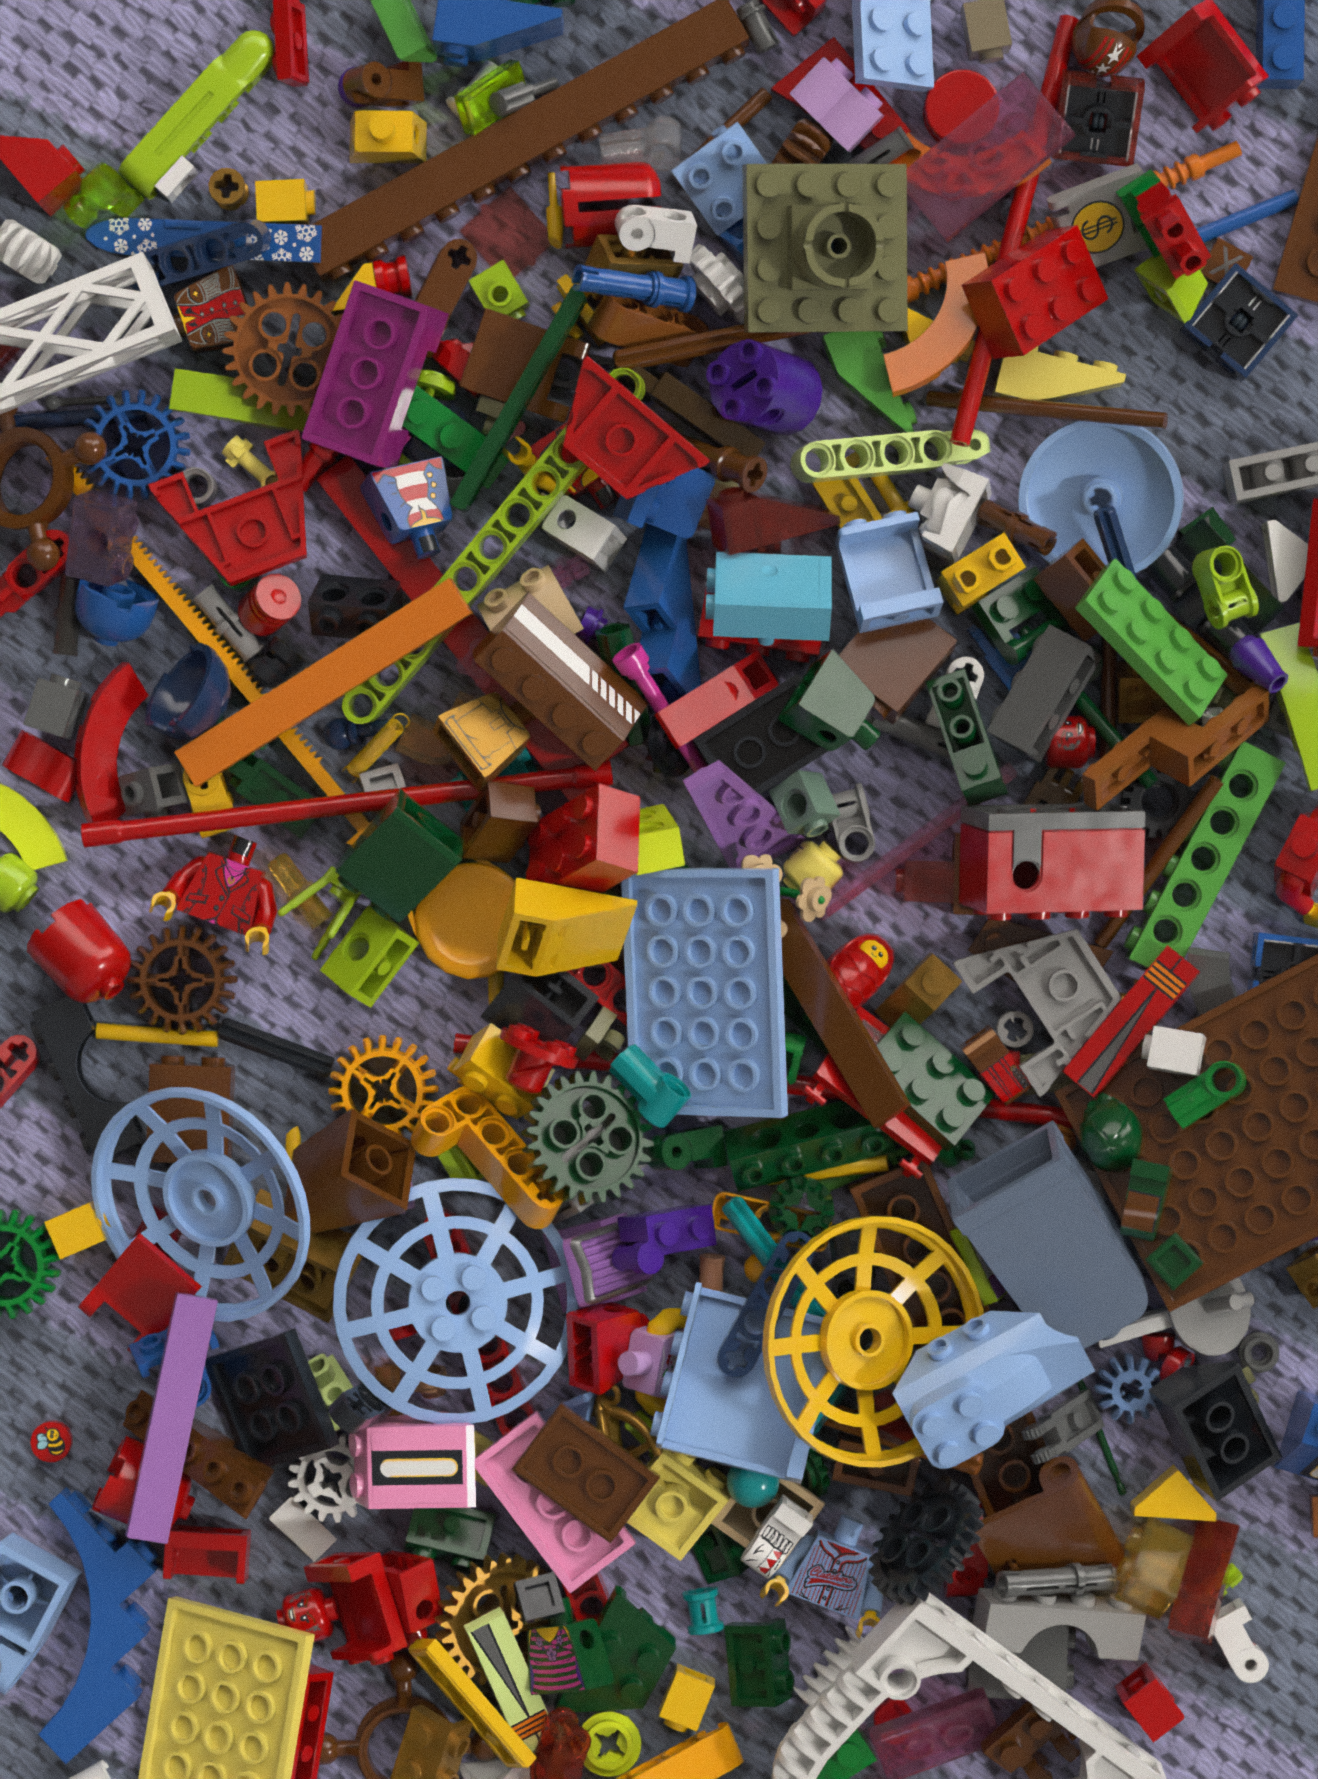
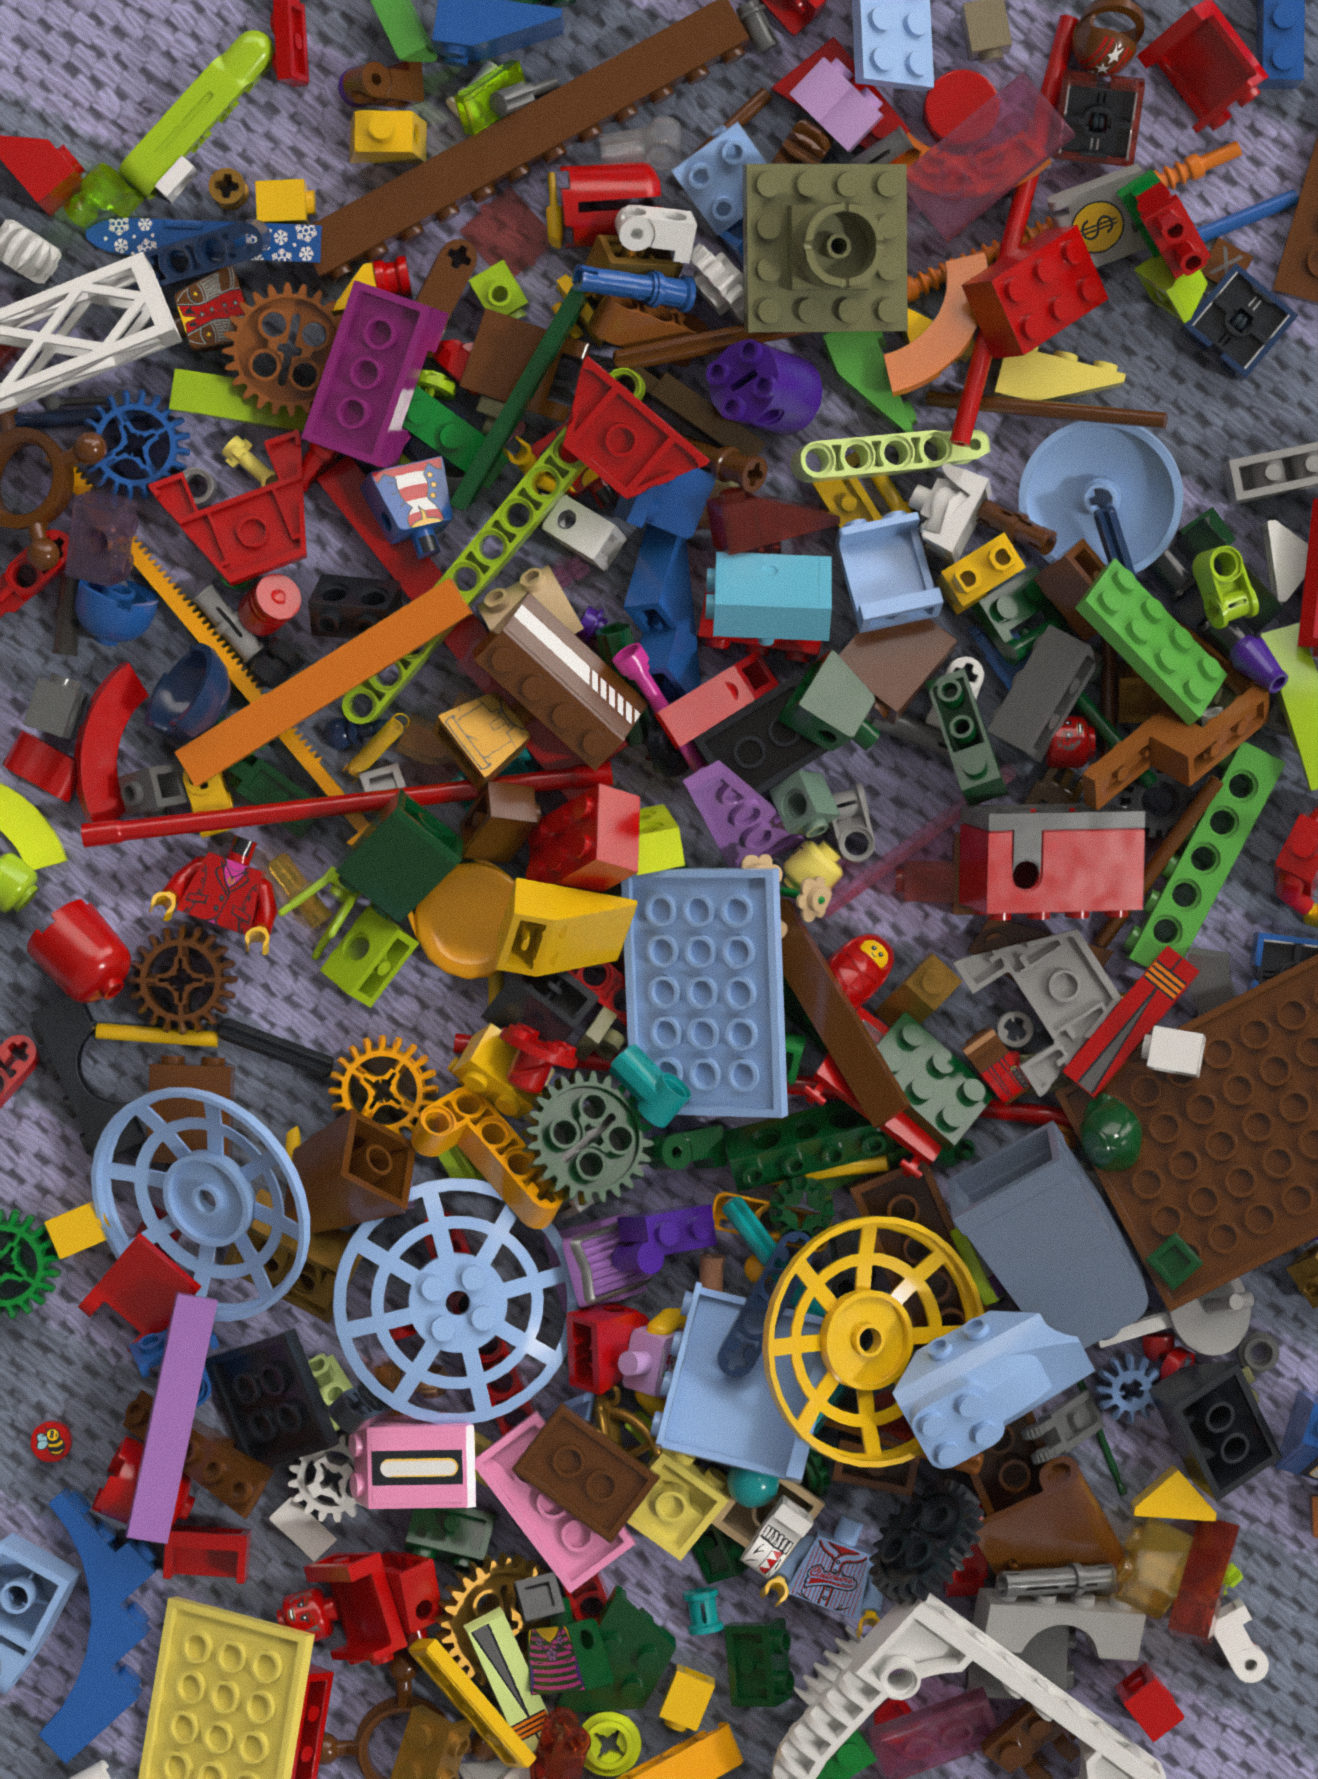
leg [1120,1158,1173,1242] -> none
green piece [1163,1061,1246,1129] -> none

